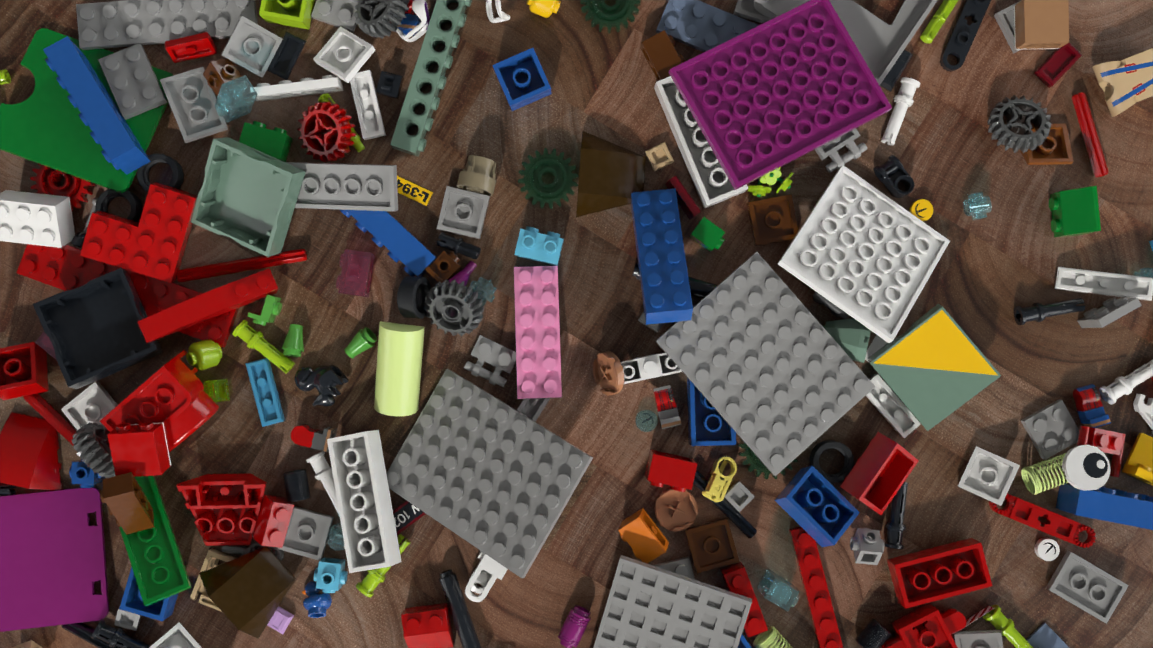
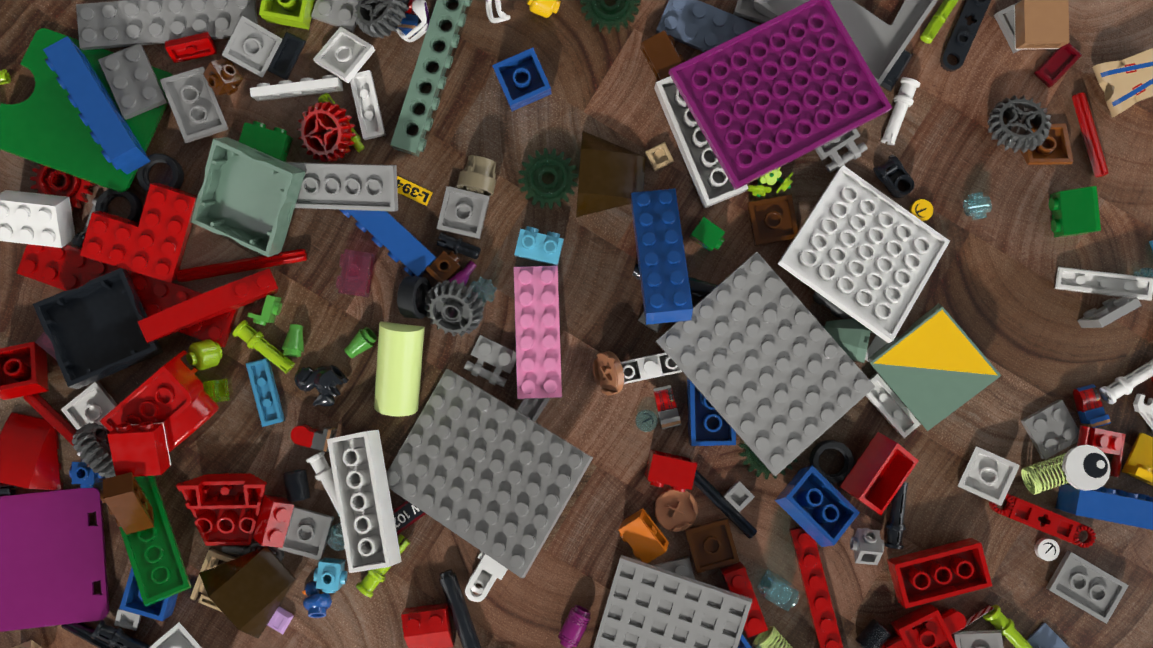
clear light blue brick [215,75,257,123] -> none
black tile [376,71,404,99] -> none
dark red tile [665,176,701,220] -> none
light yellow piece [702,457,737,502] -> none
black pin [1013,298,1085,326] -> none

